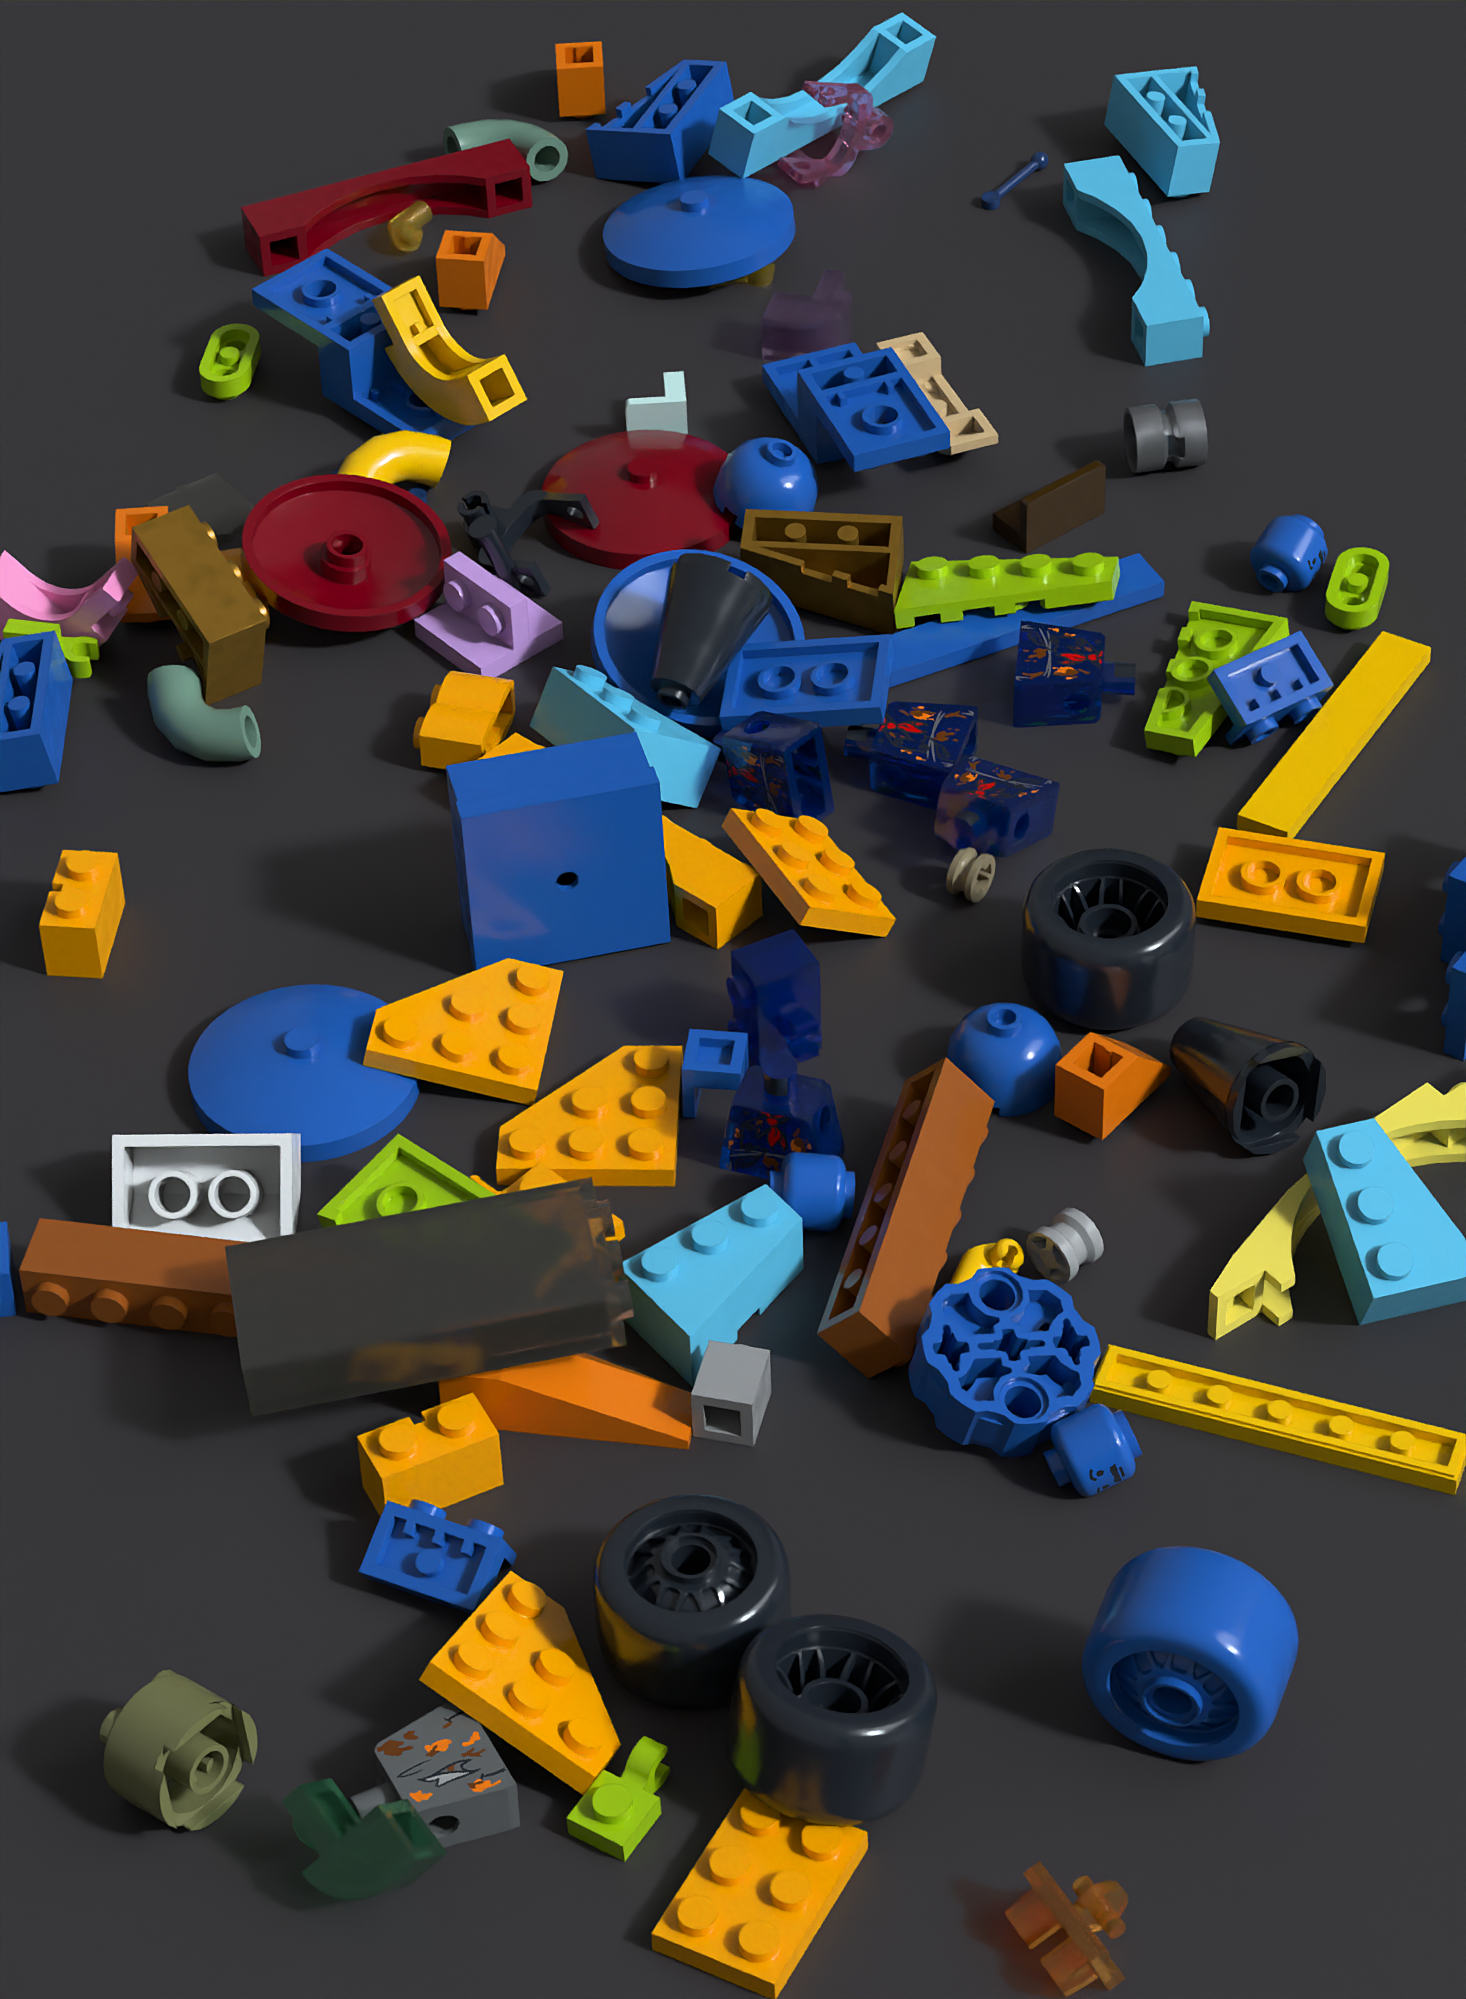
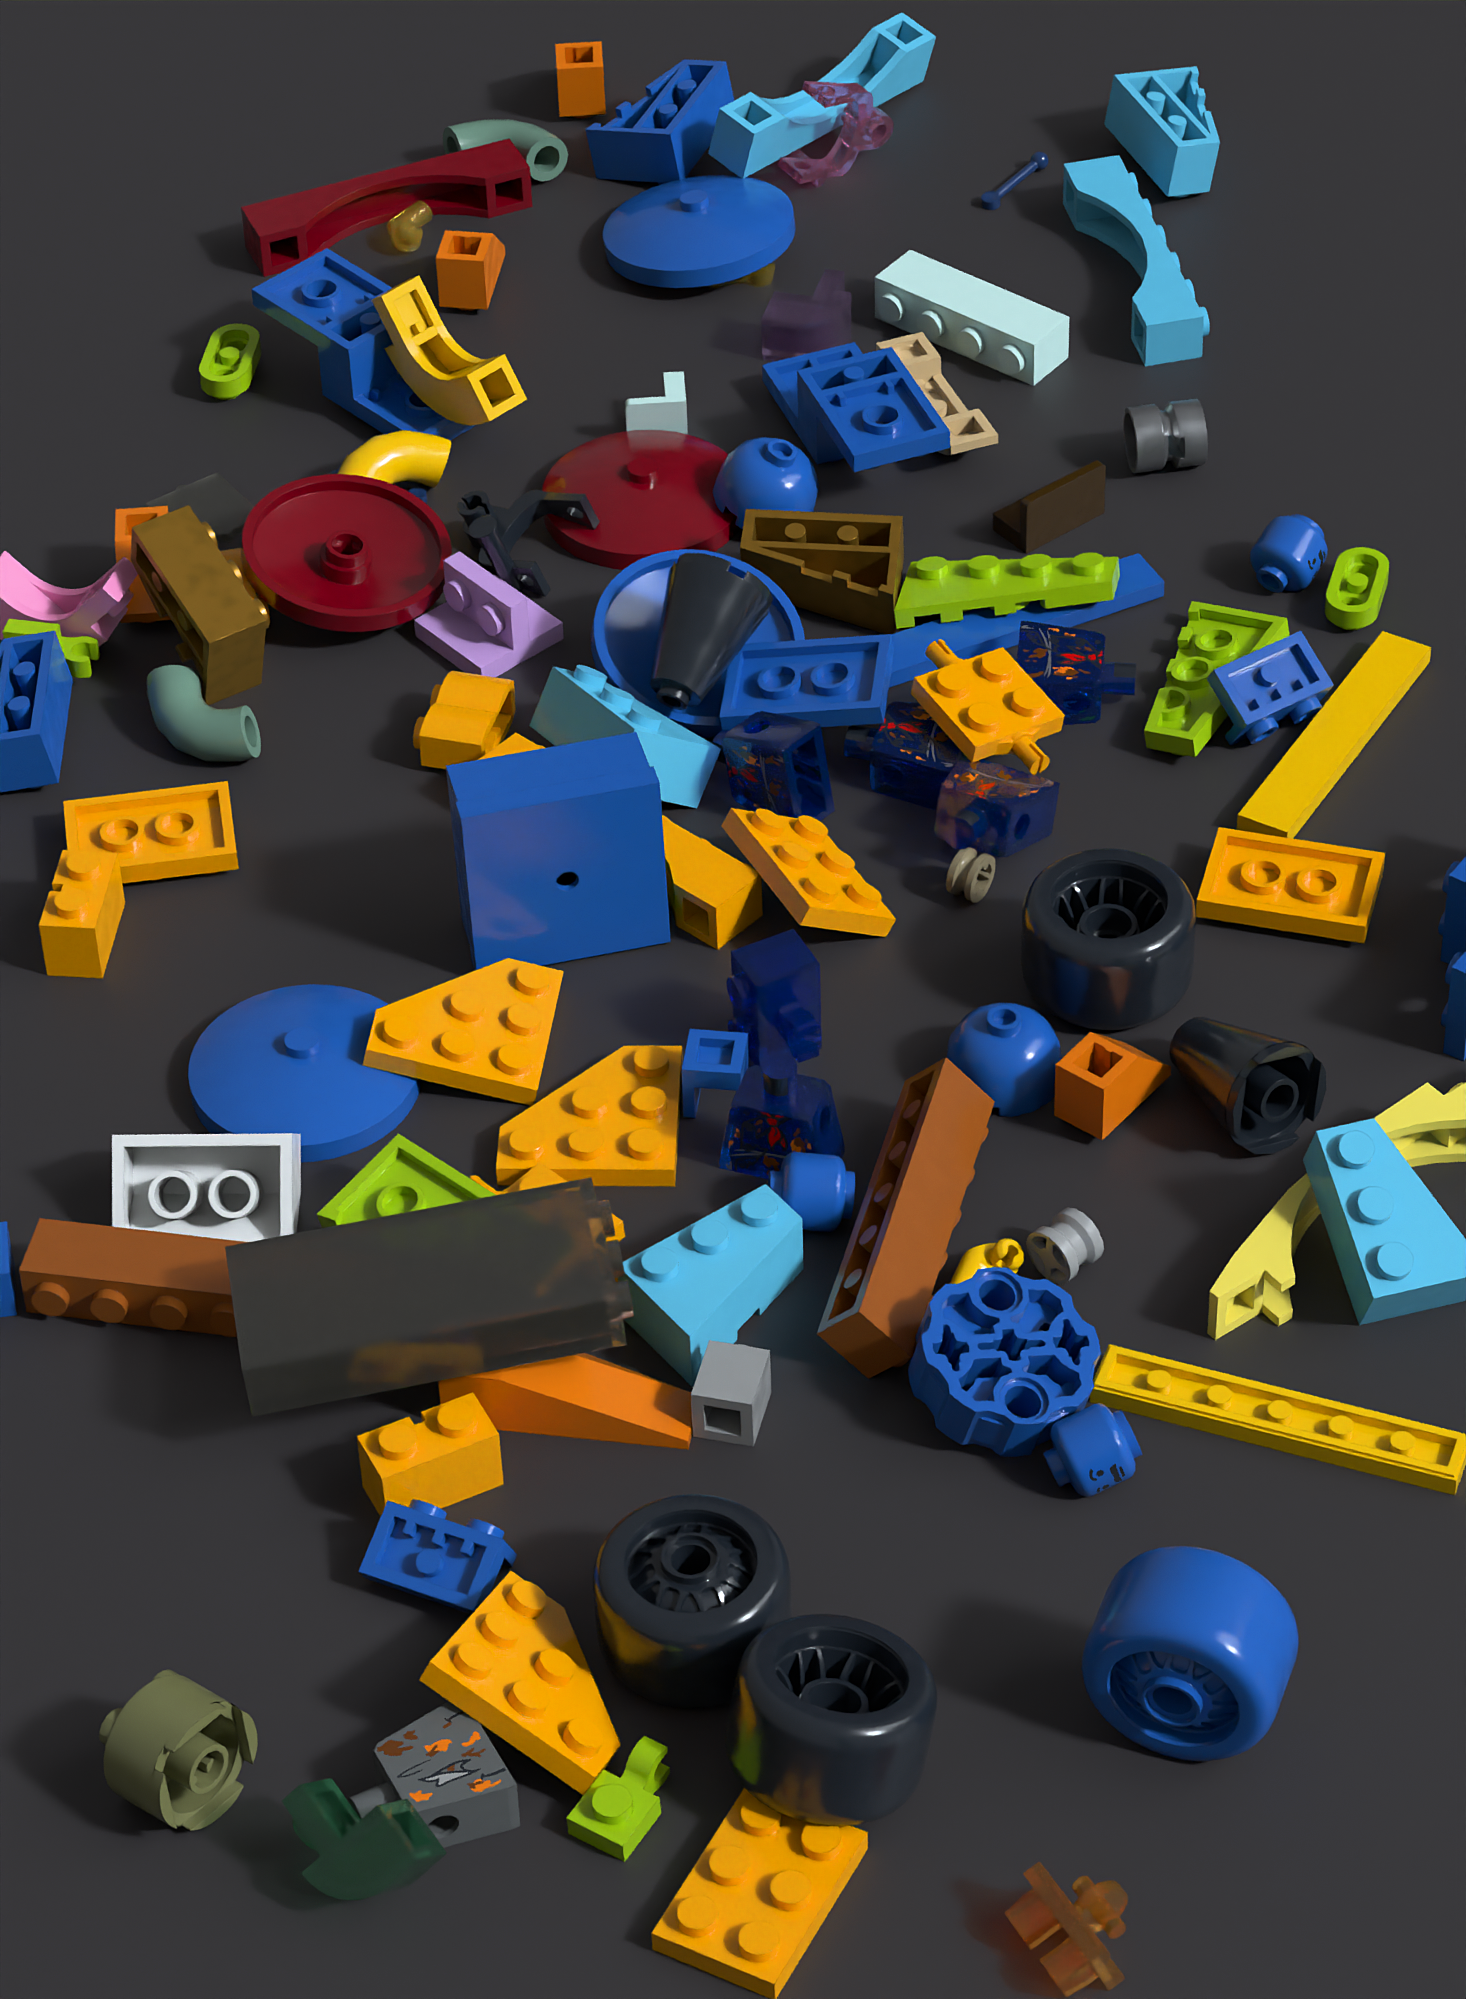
none -> light orange plate [63,781,239,884]
none -> light aqua brick [875,250,1069,386]
none -> light orange plate [910,639,1065,775]

